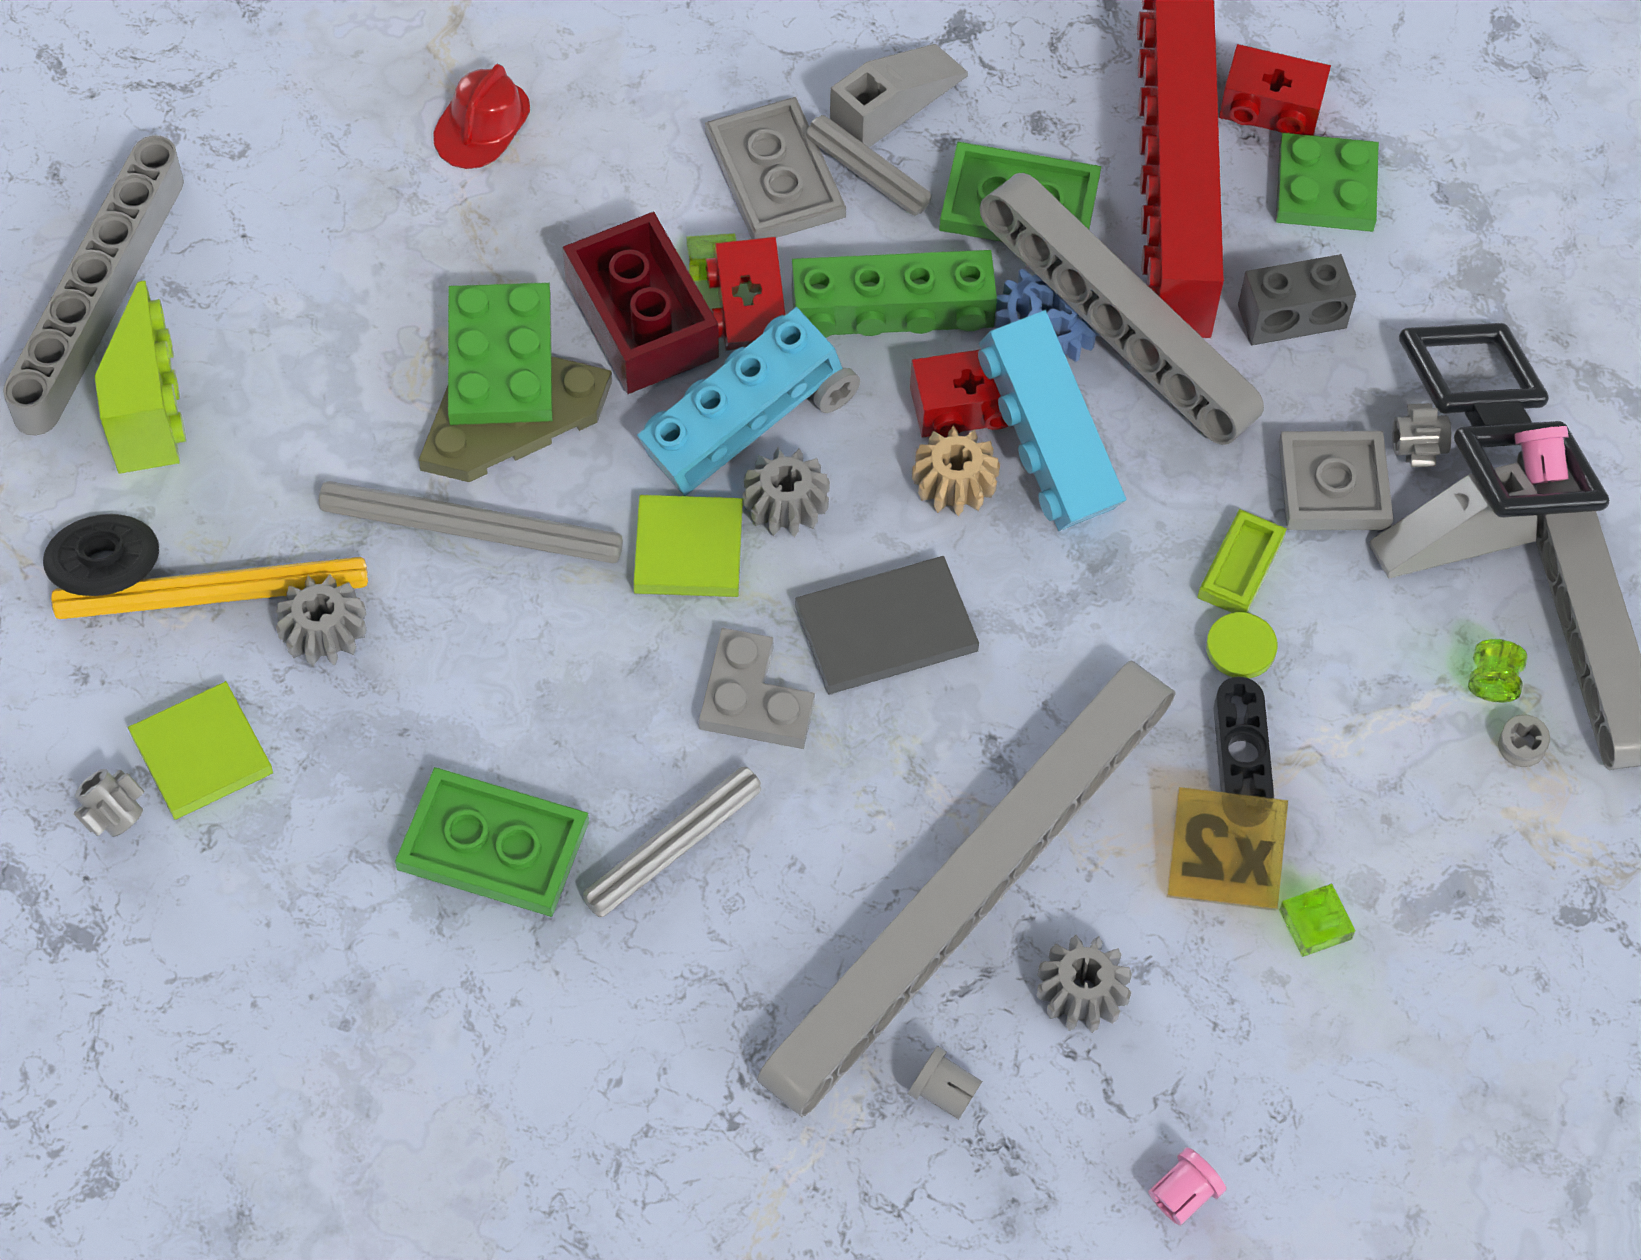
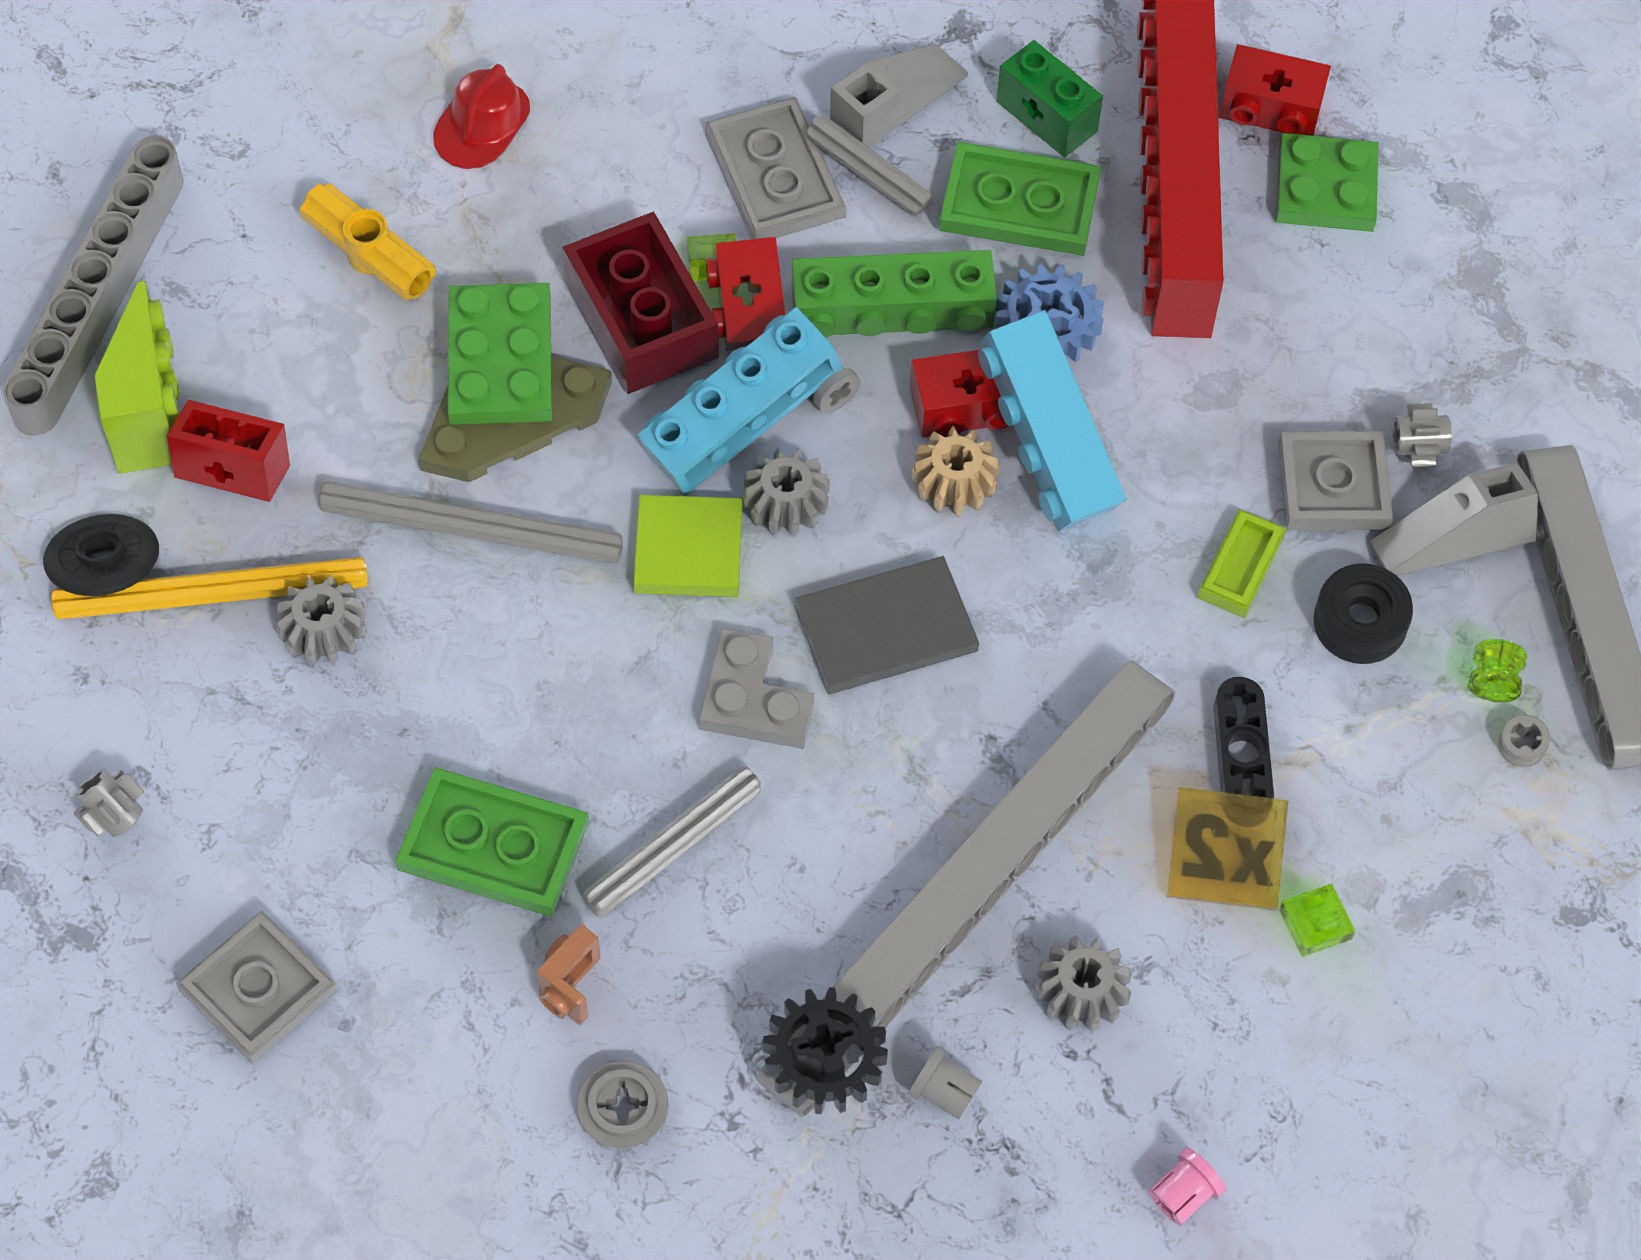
lime tile [128,681,274,820] -> none
light grey beam [980,173,1264,445] -> none
lime piece [1206,612,1278,678] -> none
dark grey brick [1238,254,1356,346] -> none
black bar [1399,323,1610,518] -> none
bright pink bush [1514,426,1569,485] -> none
none -> red brick [166,400,290,502]
none -> light grey plate [176,910,338,1065]
none -> yellow piece [299,183,436,301]
none -> nougat bracket [536,924,601,1025]
none -> light grey gear [577,1061,669,1152]
none -> black gear [763,987,888,1114]
none -> green brick [996,40,1103,158]
none -> black tyre [1314,563,1413,664]

